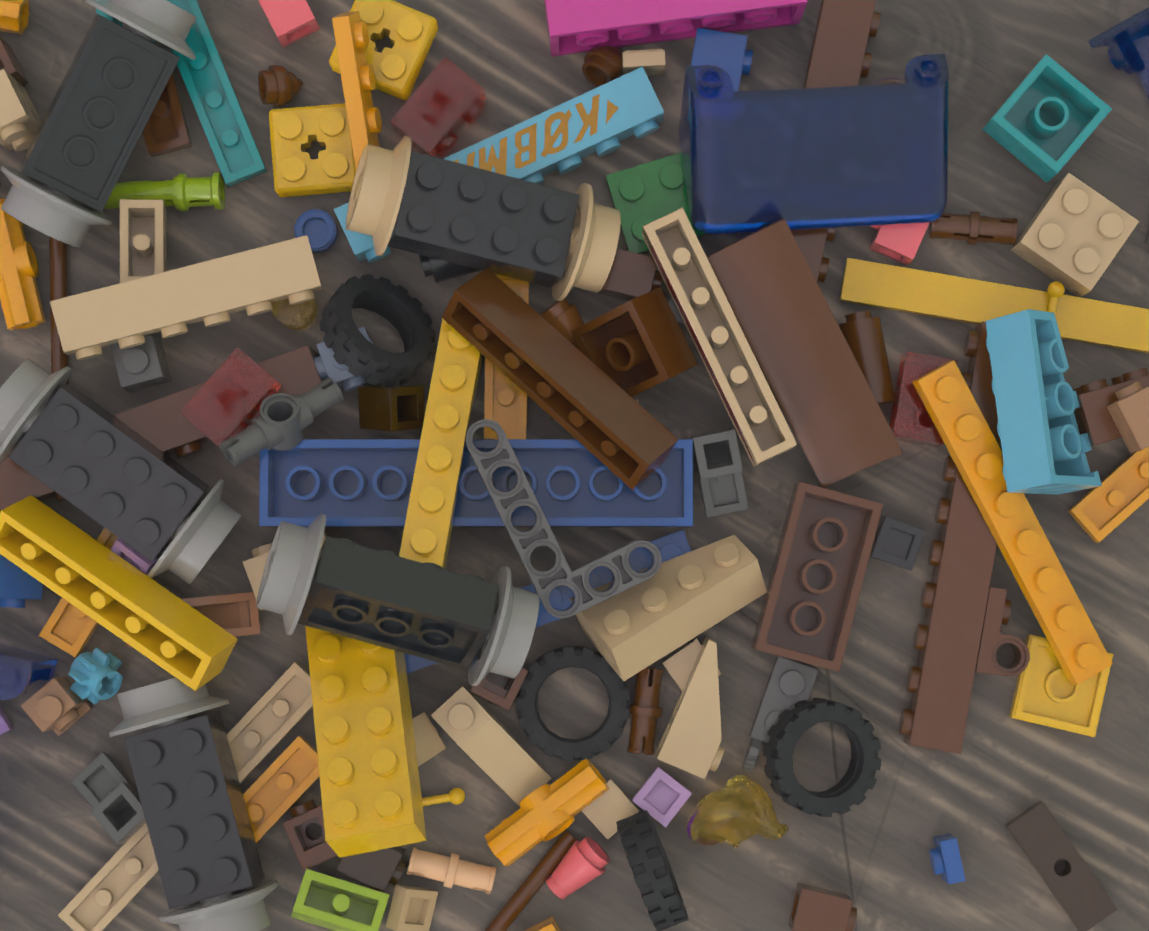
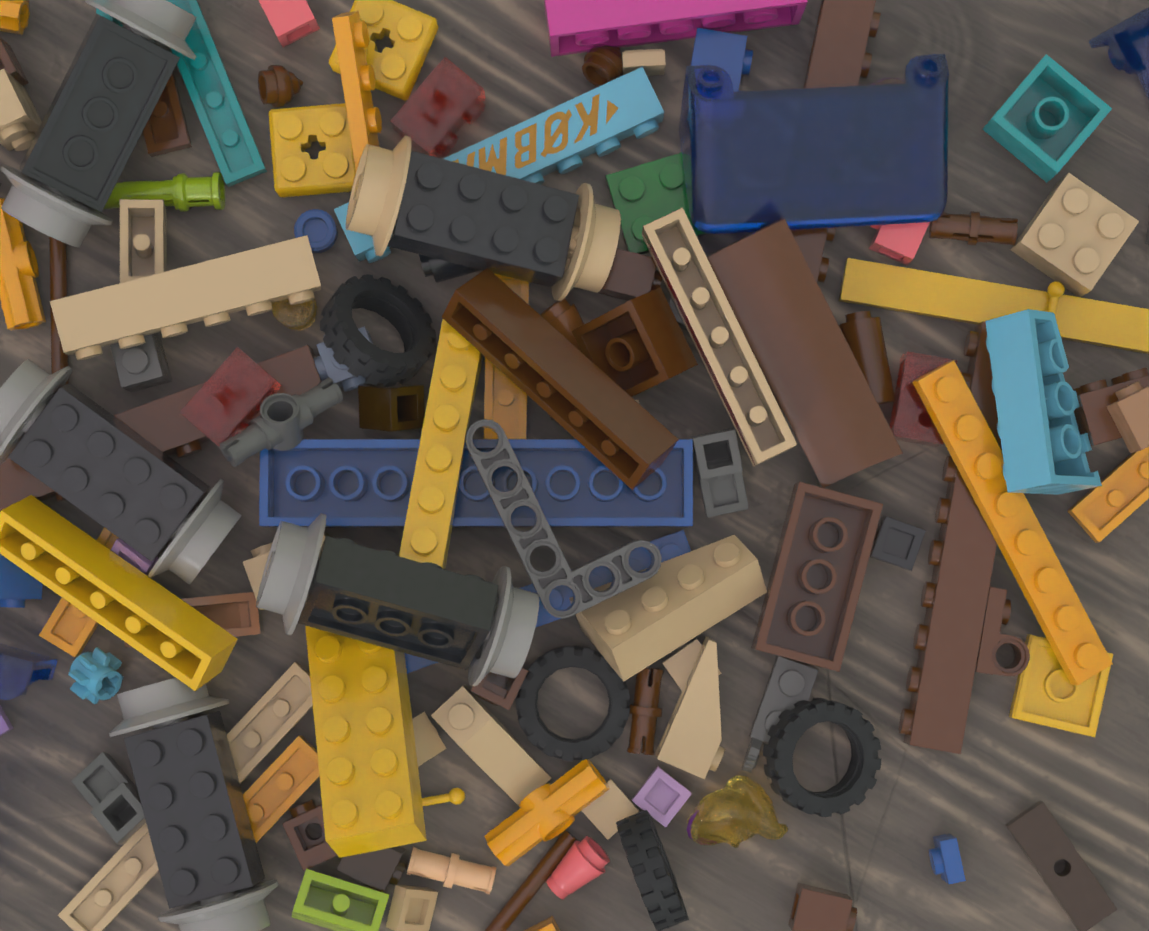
medium nougat brick [21,676,93,736] -> none

